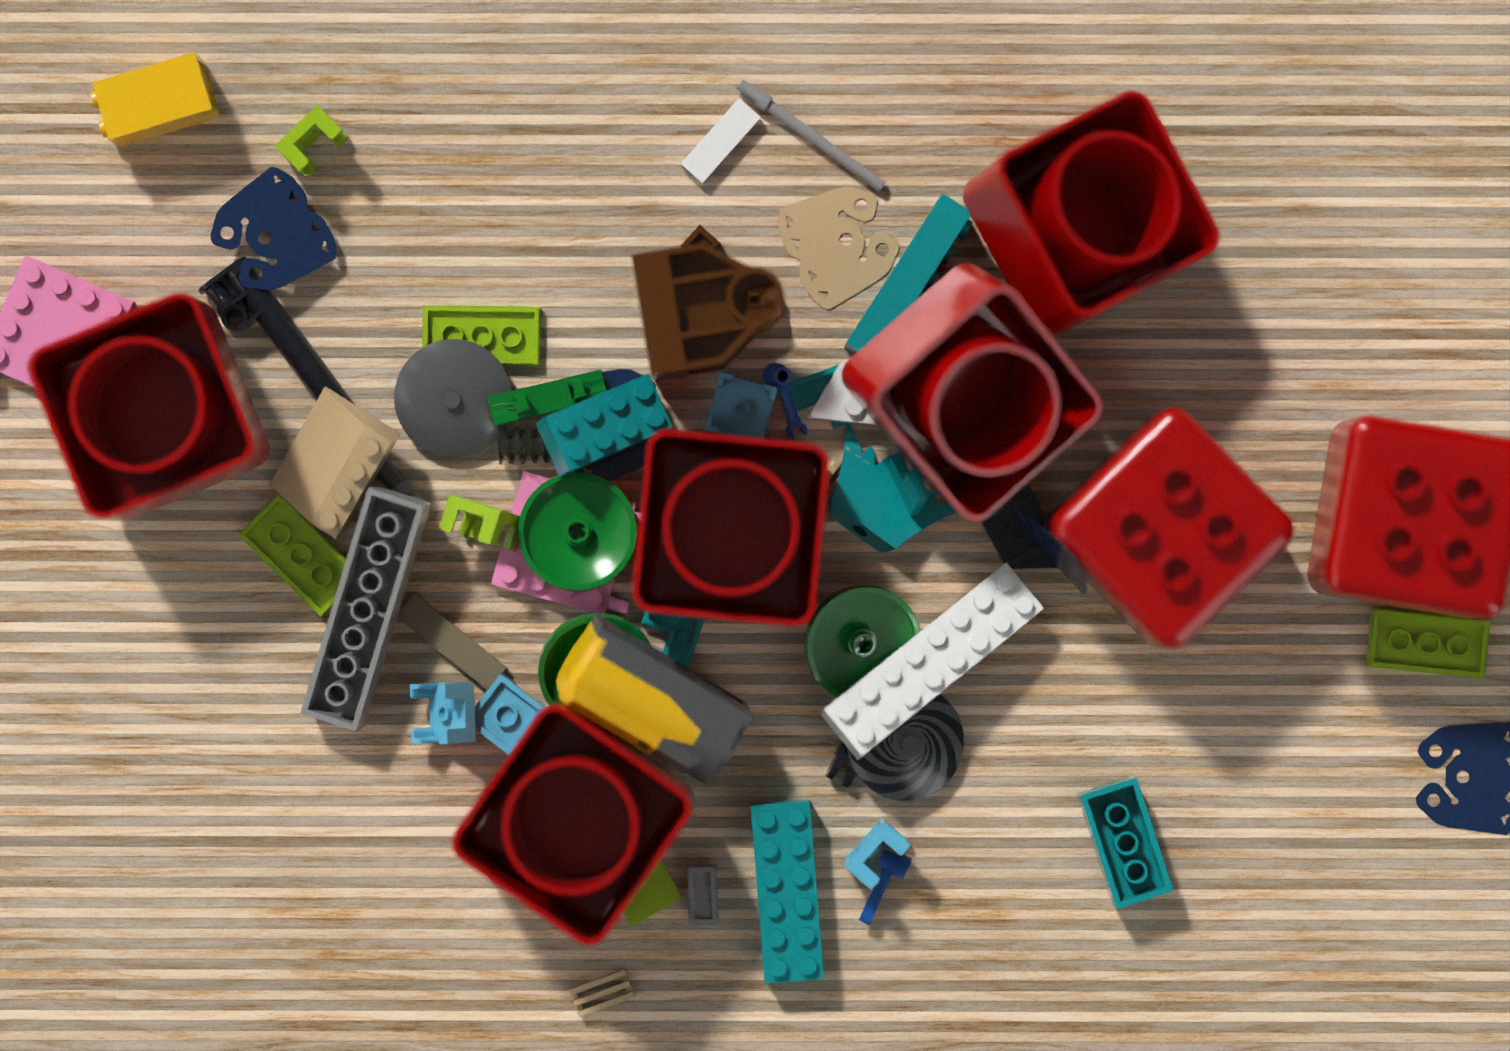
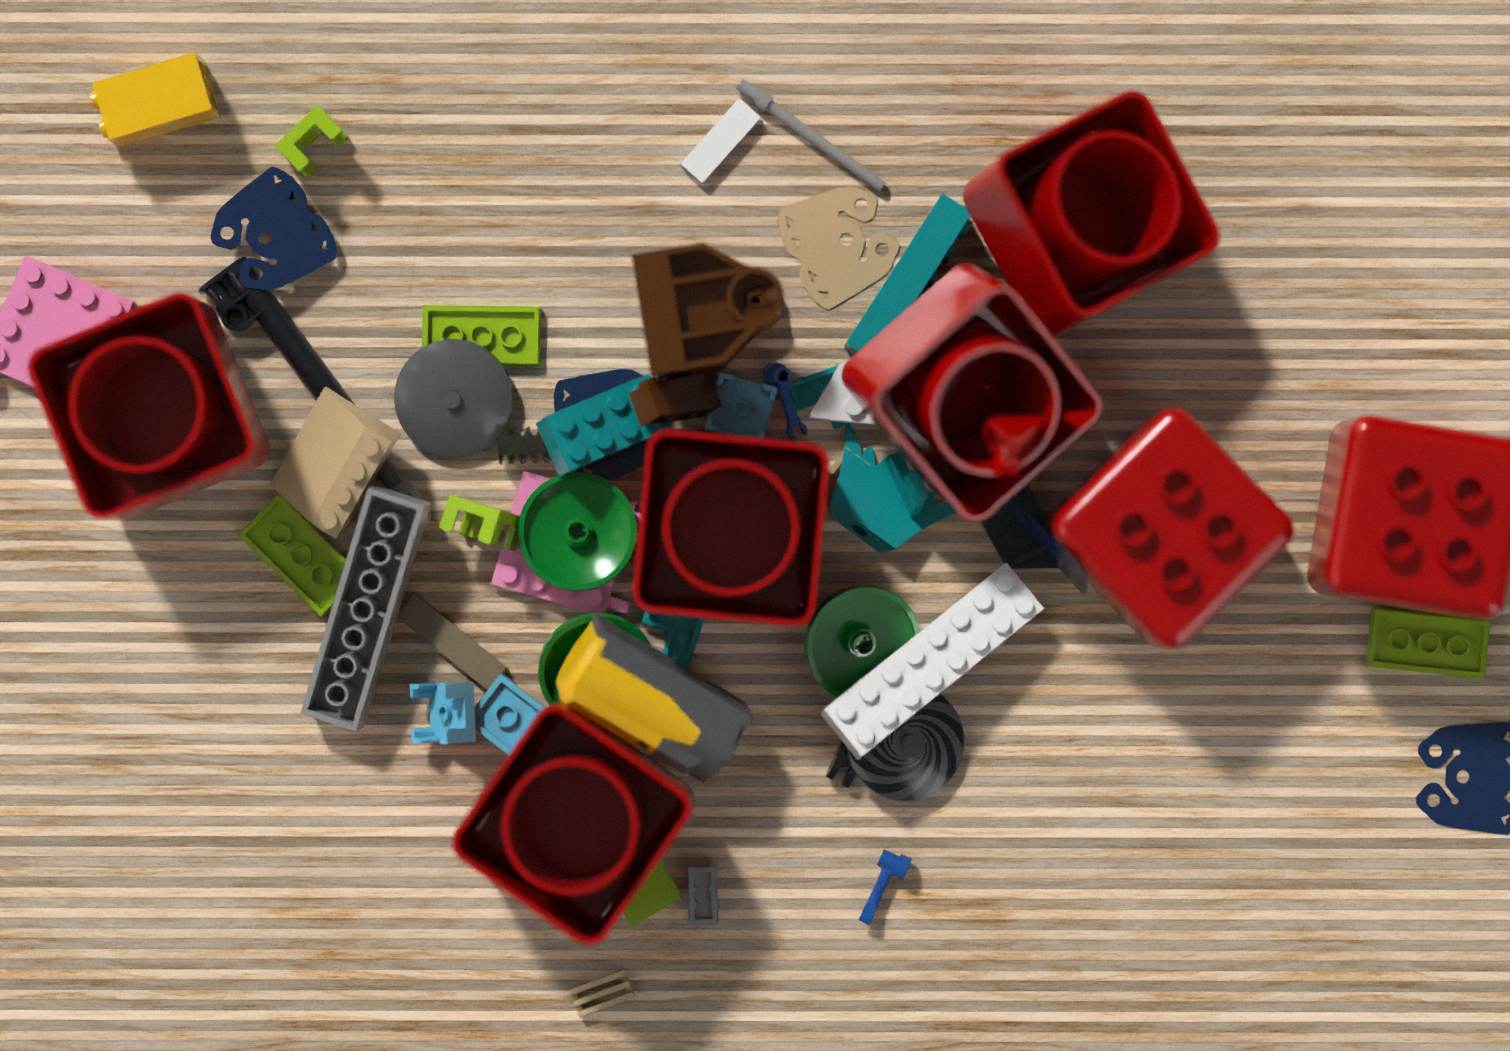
green hinge [486,369,607,426] -> none
reddish brown tile [680,224,722,249] -> none
teal brick [750,799,824,984] -> none
medium azure panel [843,818,911,890] -> none
teal brick [1077,776,1173,909] -> none
none -> reddish brown brick [629,372,722,427]
none -> red hat [984,415,1045,478]

